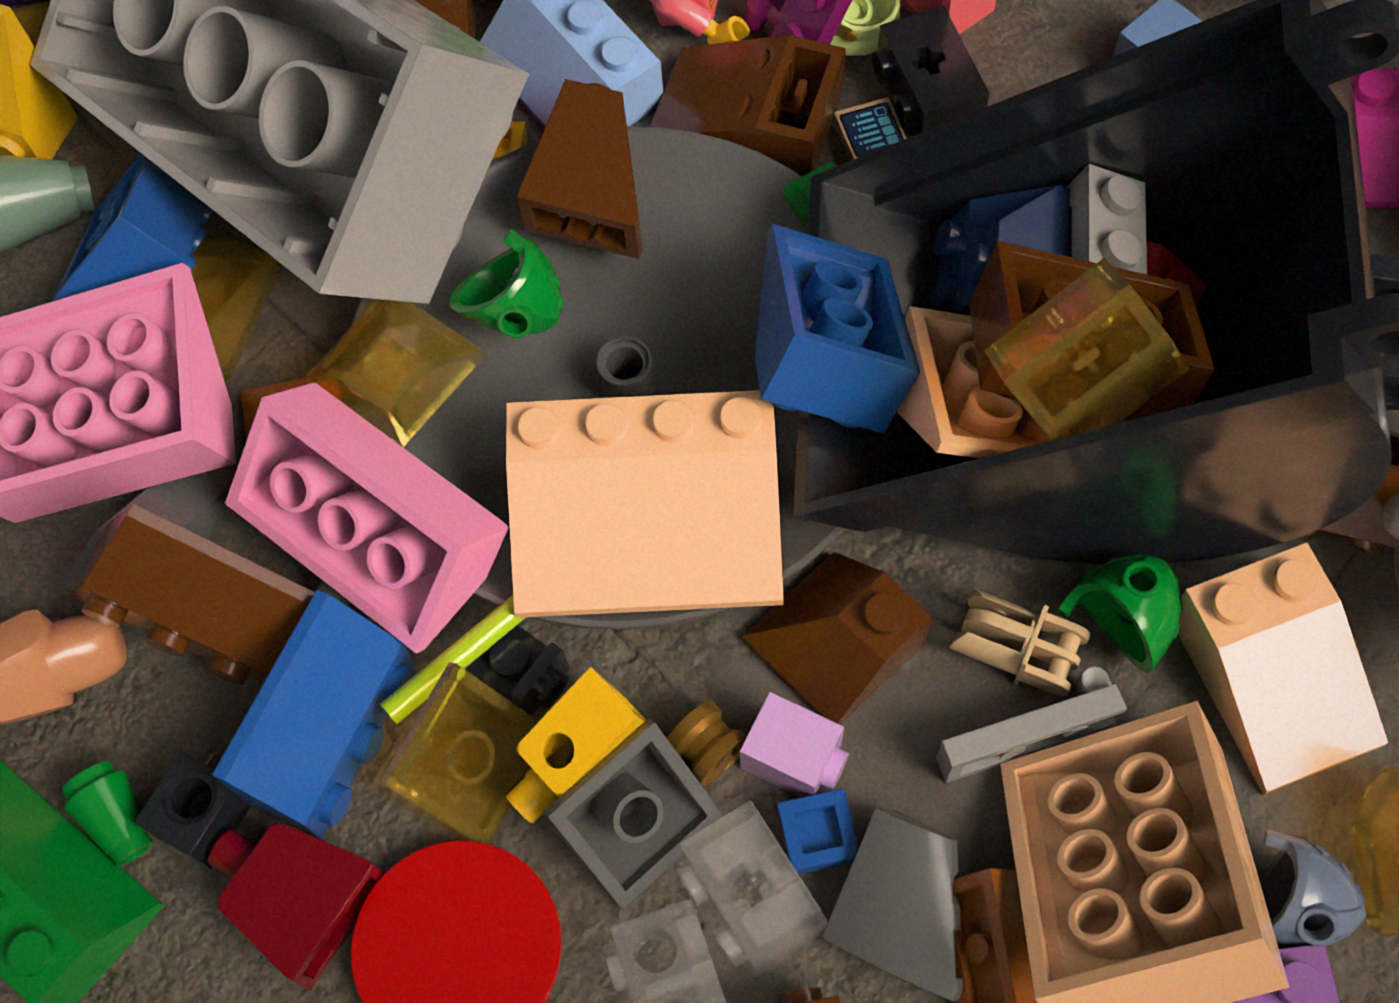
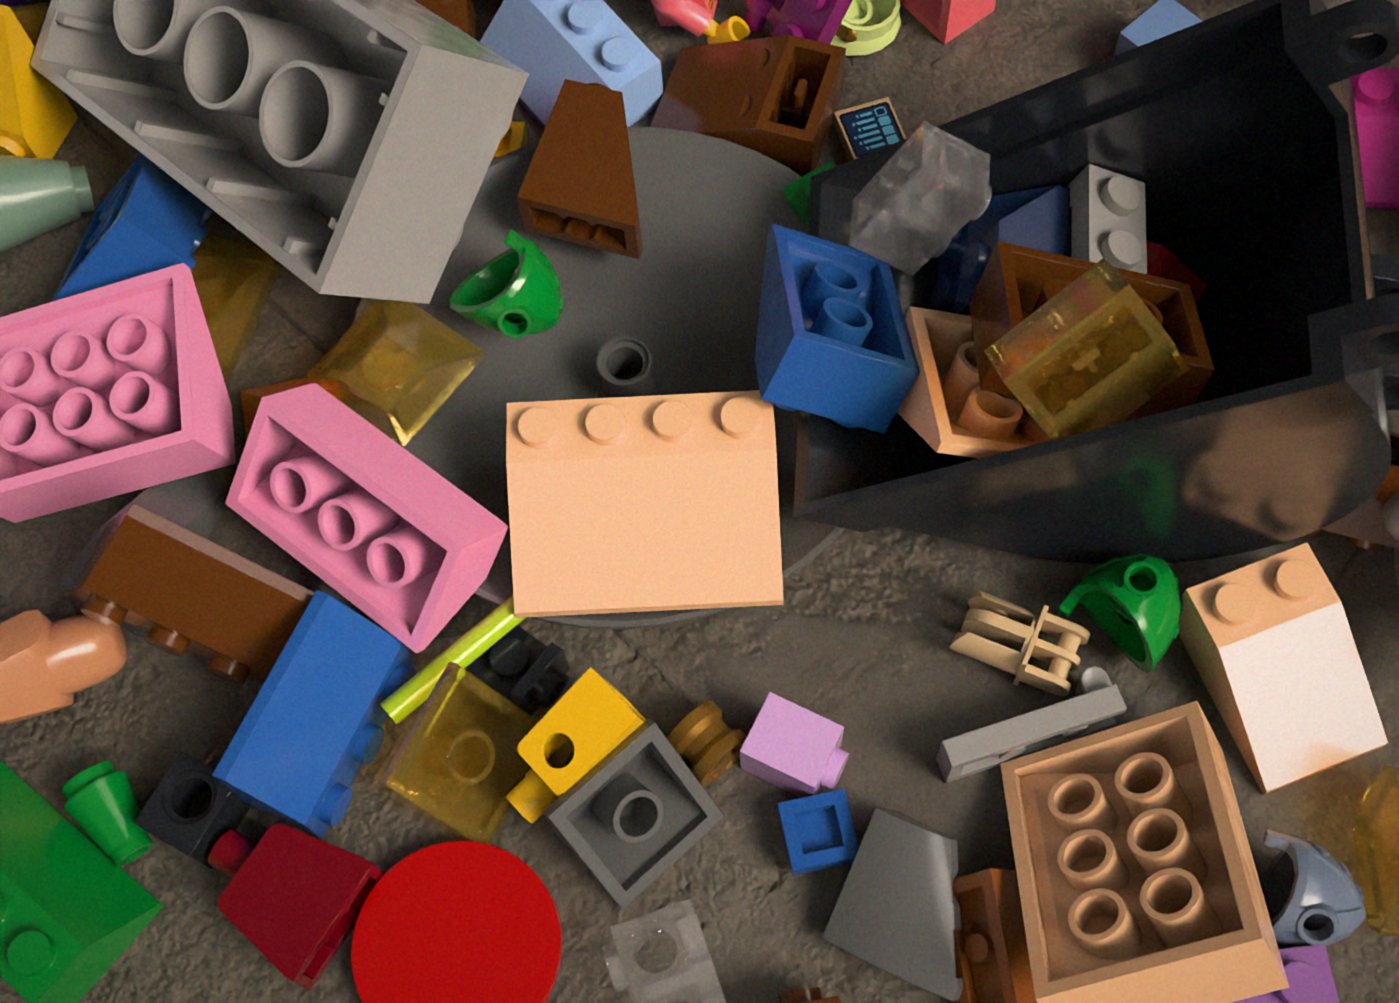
clear brick [676,800,827,977] -> none
reddish brown slope [742,552,933,725] -> none
black brick [872,5,990,136] -> none
none -> clear brick [849,121,992,276]

